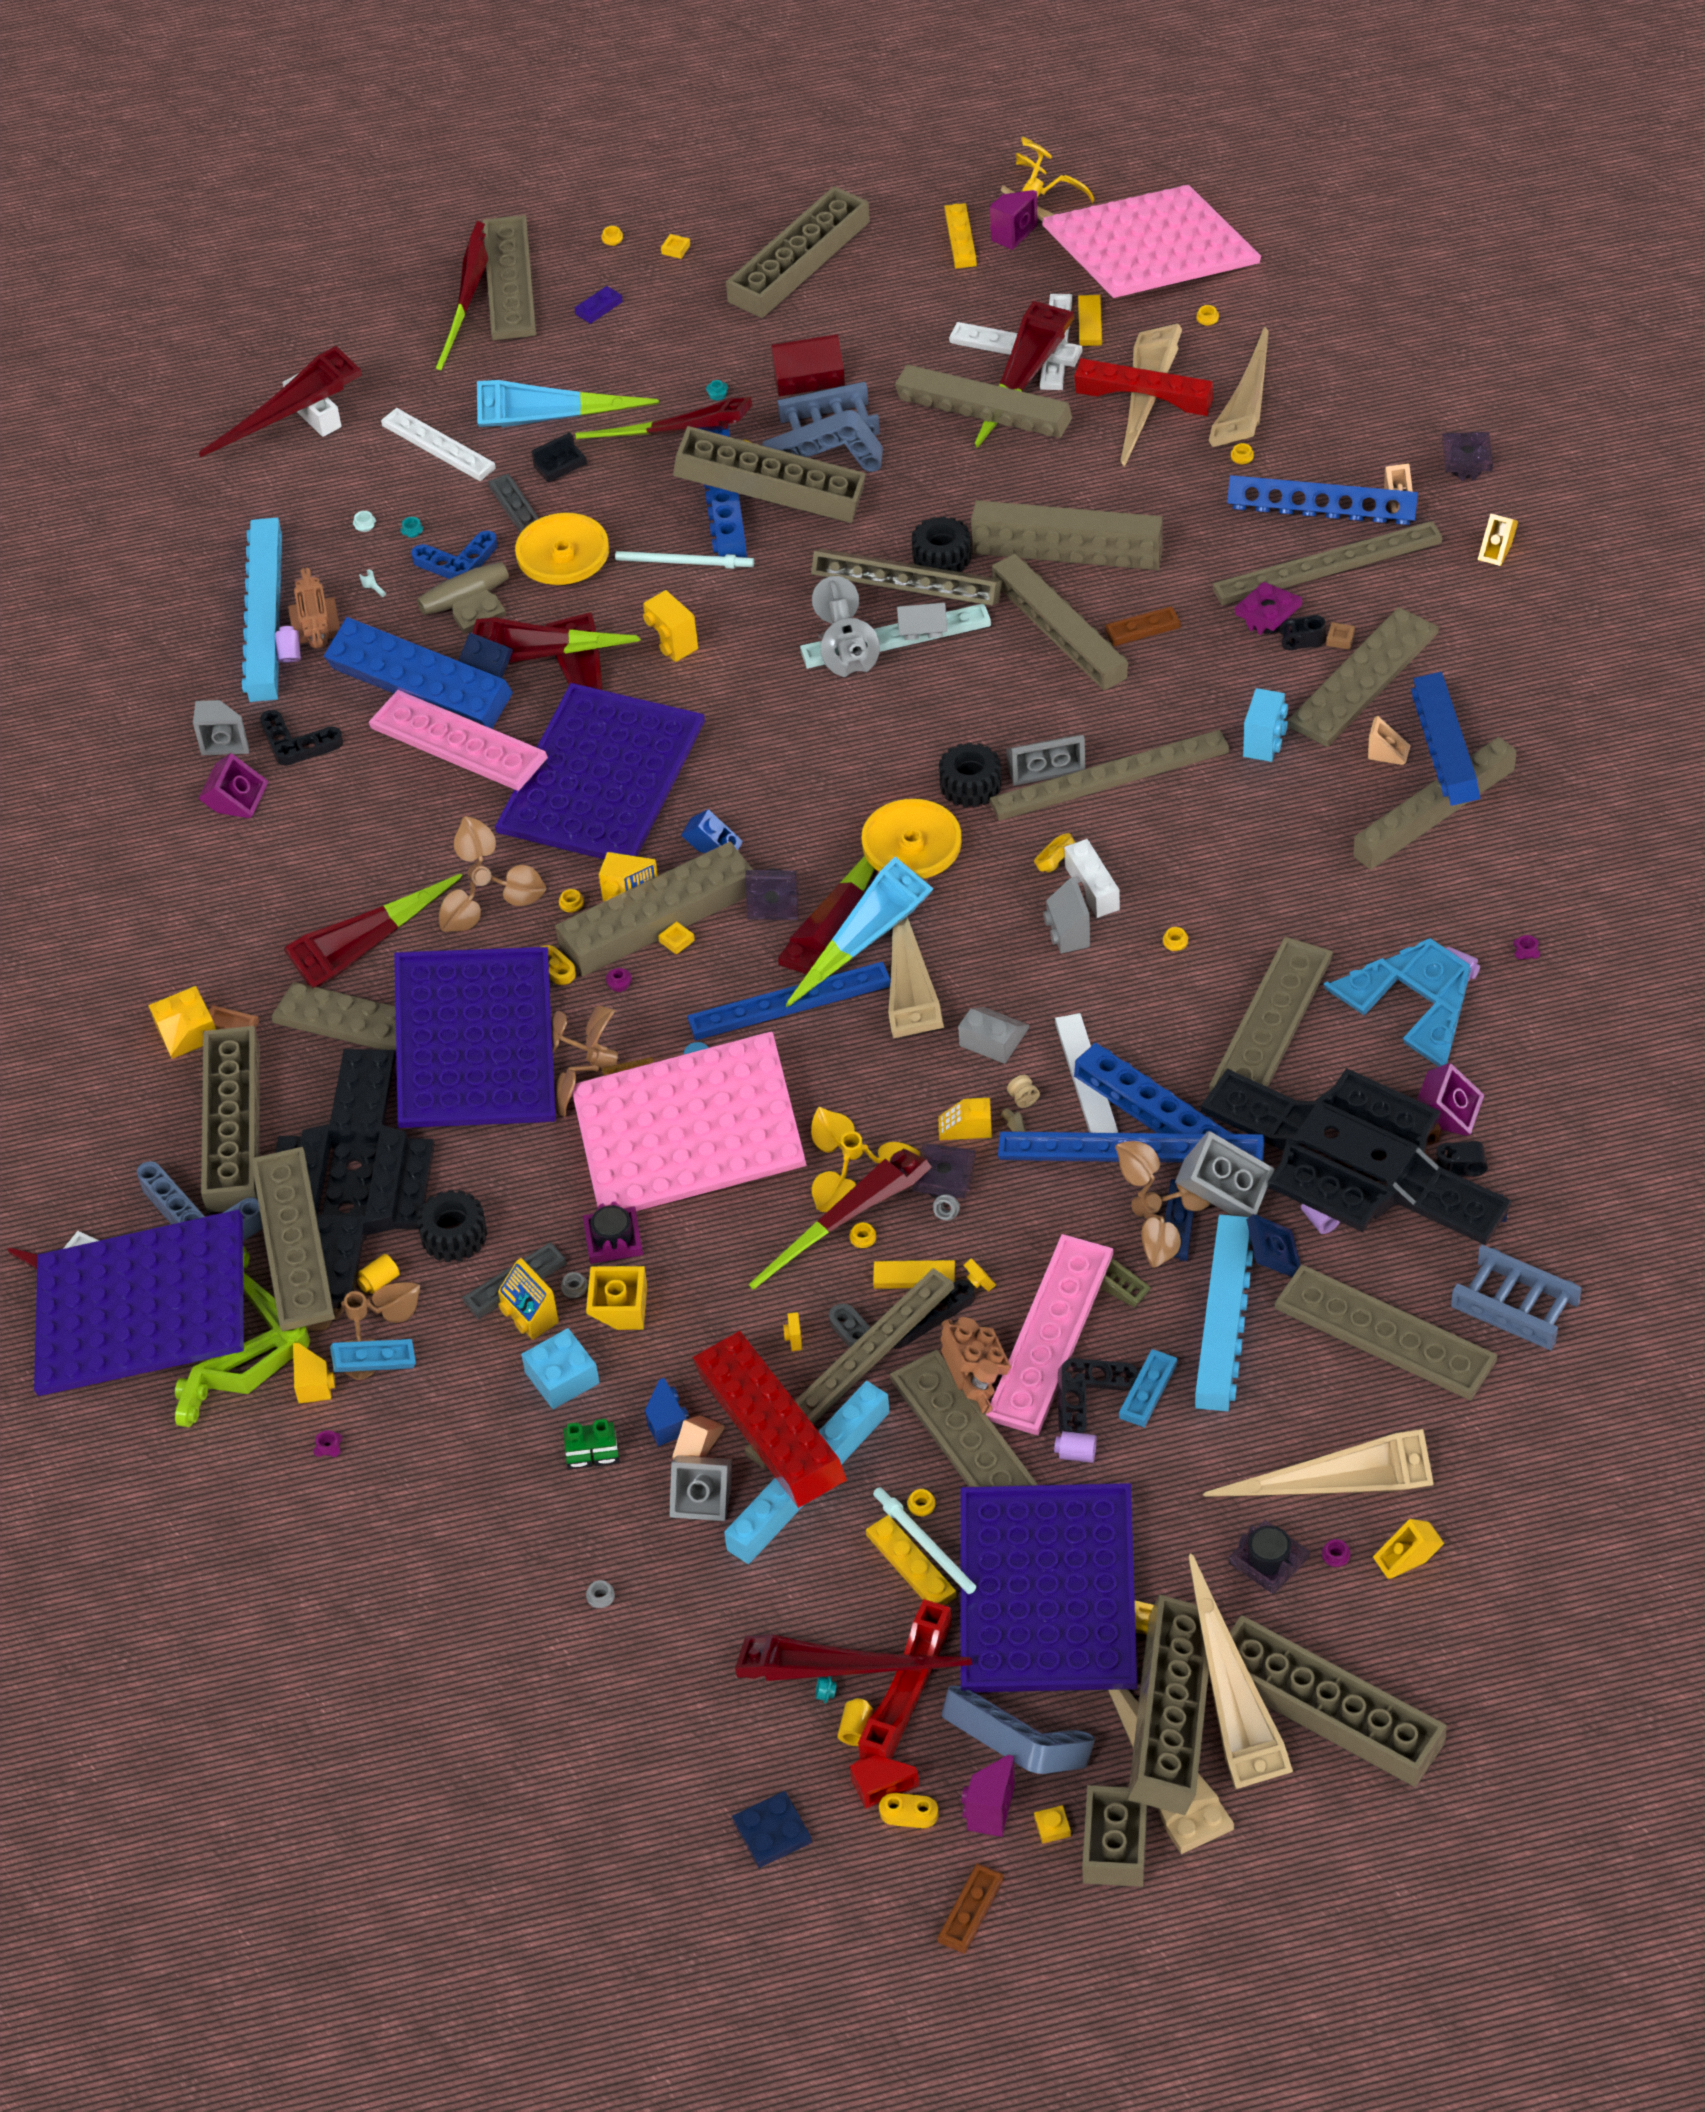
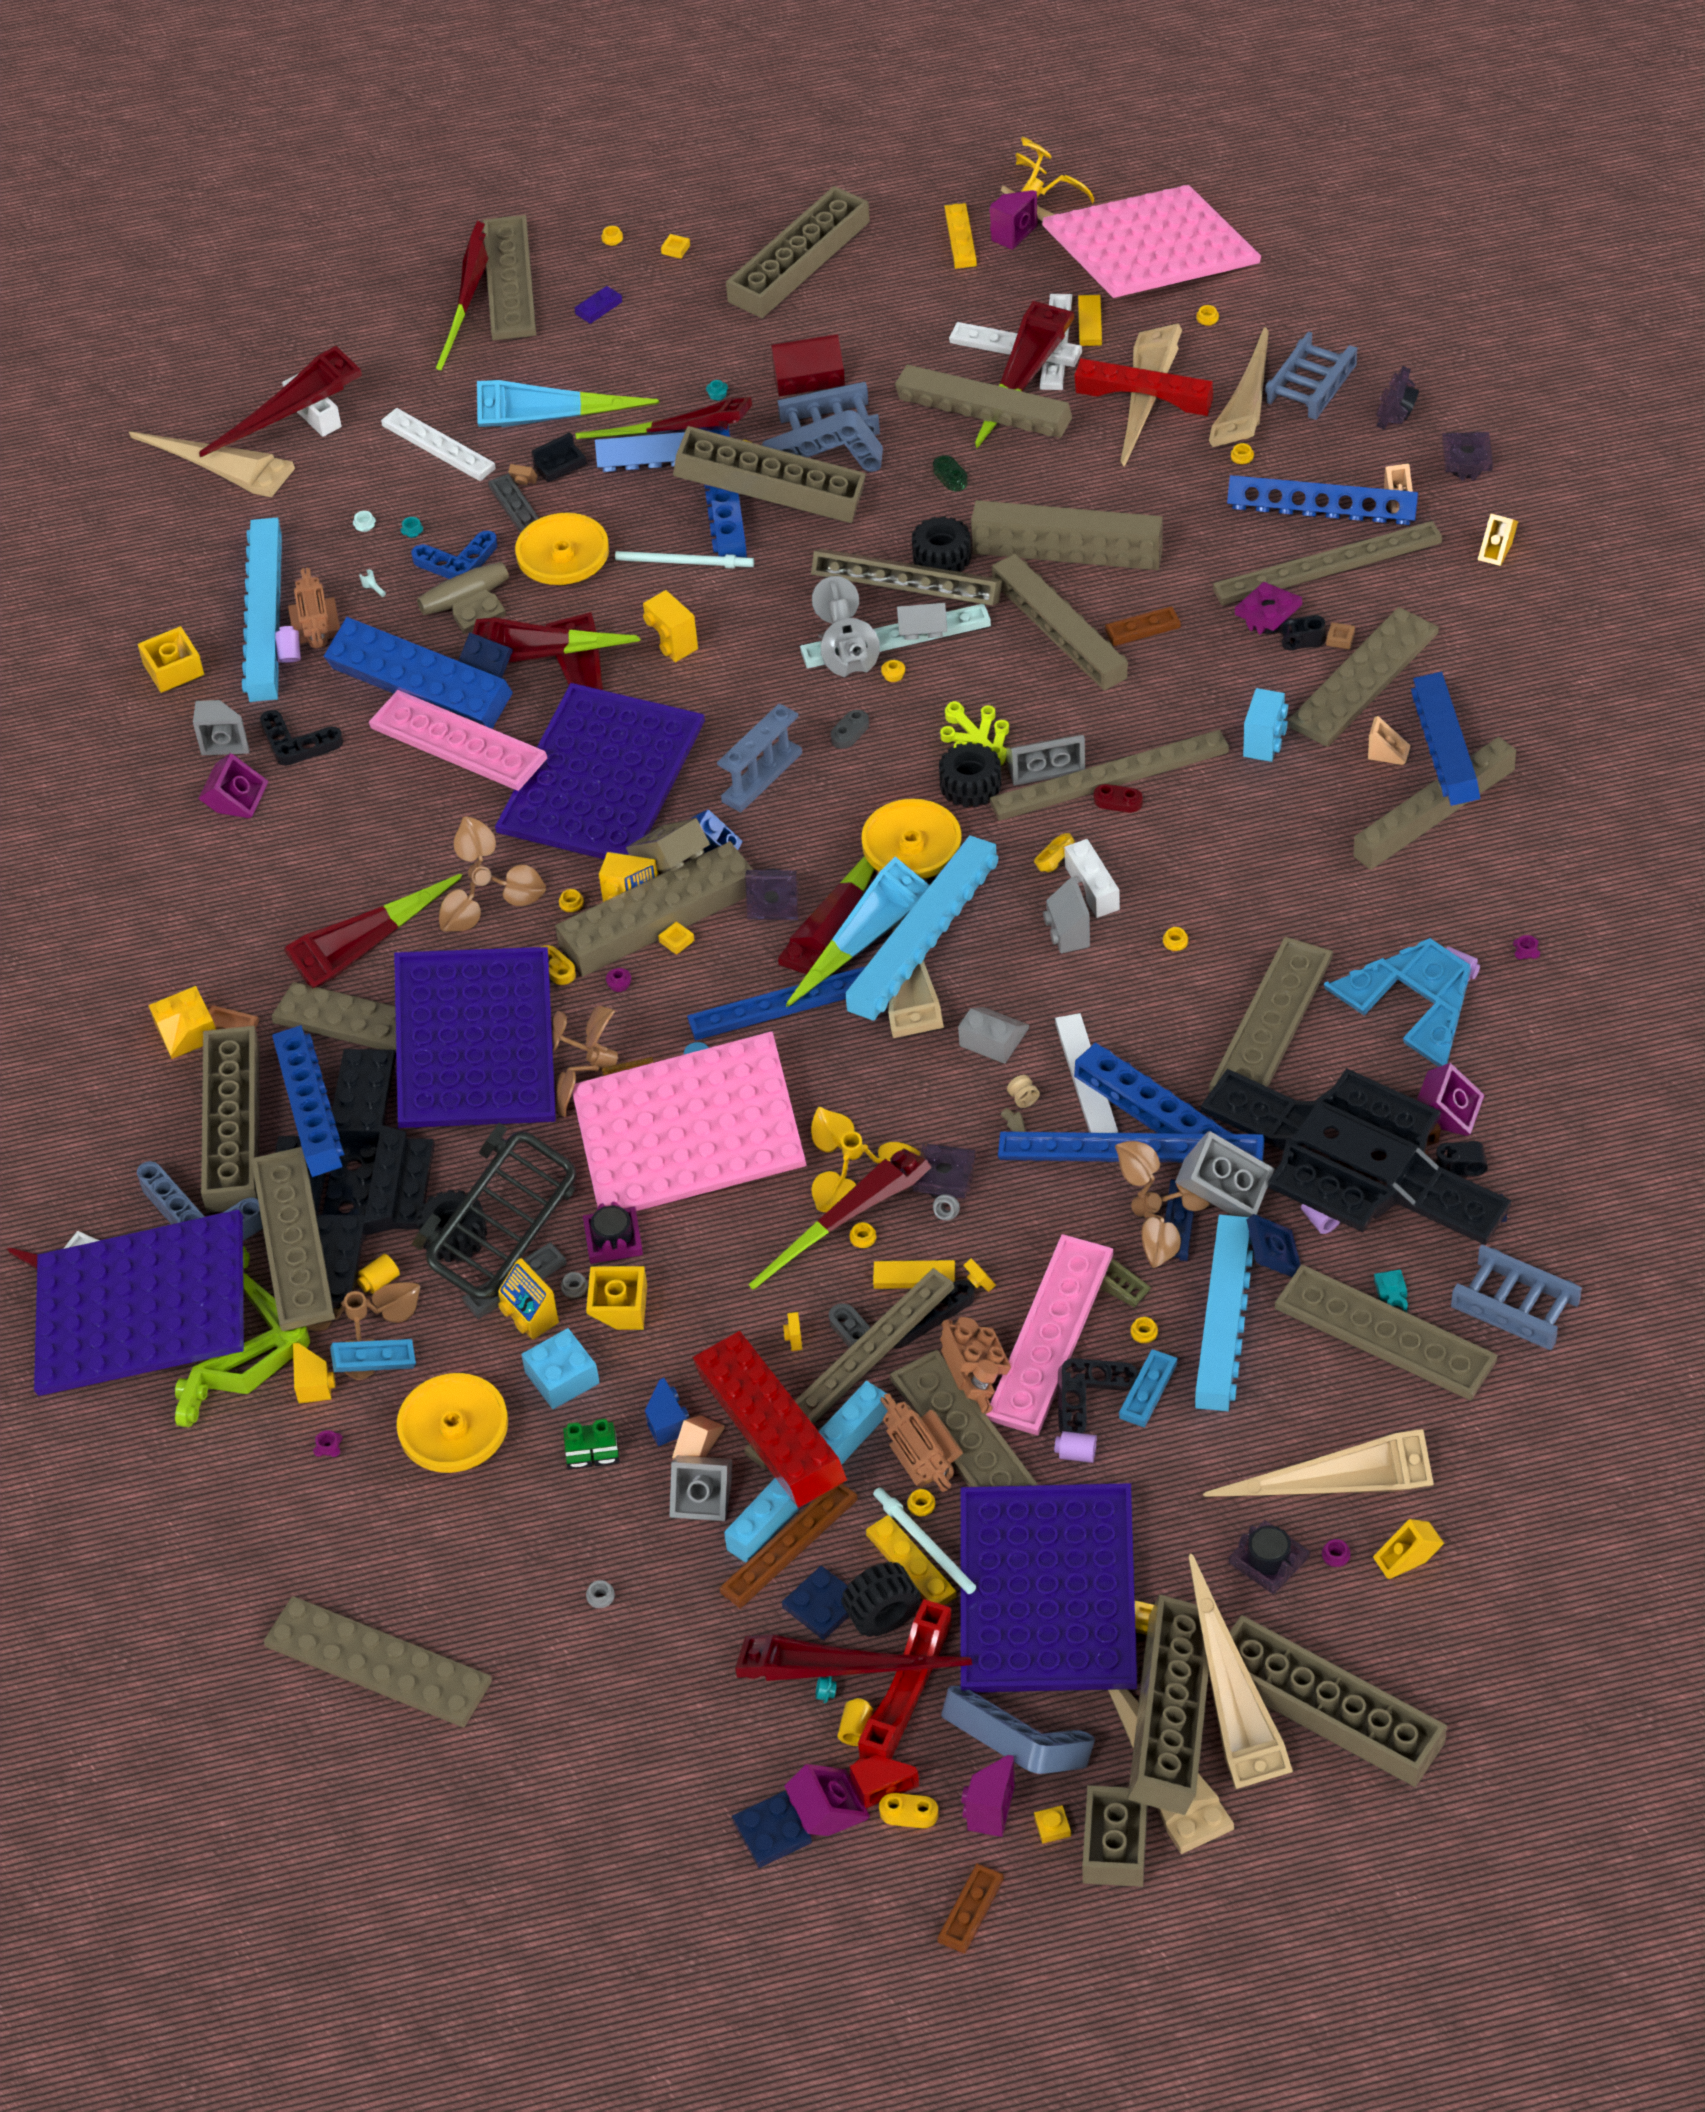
yellow slope [938,1098,992,1140] -> none
none -> tan plate [129,432,295,498]
none -> yellow slope [137,626,204,693]
none -> dark tan plate [264,1596,492,1728]
none -> blue brick [272,1025,344,1177]
none -> yellow dish [397,1373,508,1473]
none -> pearl dark grey bar [412,1123,577,1300]
none -> medium nougat plate [508,464,538,485]
none -> medium blue slope [595,432,685,472]
none -> dark tan brick [626,818,710,873]
none -> sand blue fence [717,703,802,813]
none -> dark orange tile [719,1483,858,1609]
none -> dark blue plate [782,1565,849,1641]
none -> magenta slope [784,1764,870,1836]
none -> dark grey plate [831,710,869,749]
none -> black tyre [841,1562,921,1637]
none -> medium azure brick [846,835,998,1021]
none -> nougat piece [880,1393,963,1492]
none -> yellow plate [881,660,905,682]
none -> clear green plate [933,455,968,491]
none -> neon yellow plant [940,701,1009,766]
none -> dark red plate [1094,784,1143,813]
none -> yellow plate [1131,1317,1158,1343]
none -> sand blue fence [1265,331,1357,420]
none -> teal plate [1374,1269,1408,1313]
none -> clear purple piece [1376,366,1419,430]

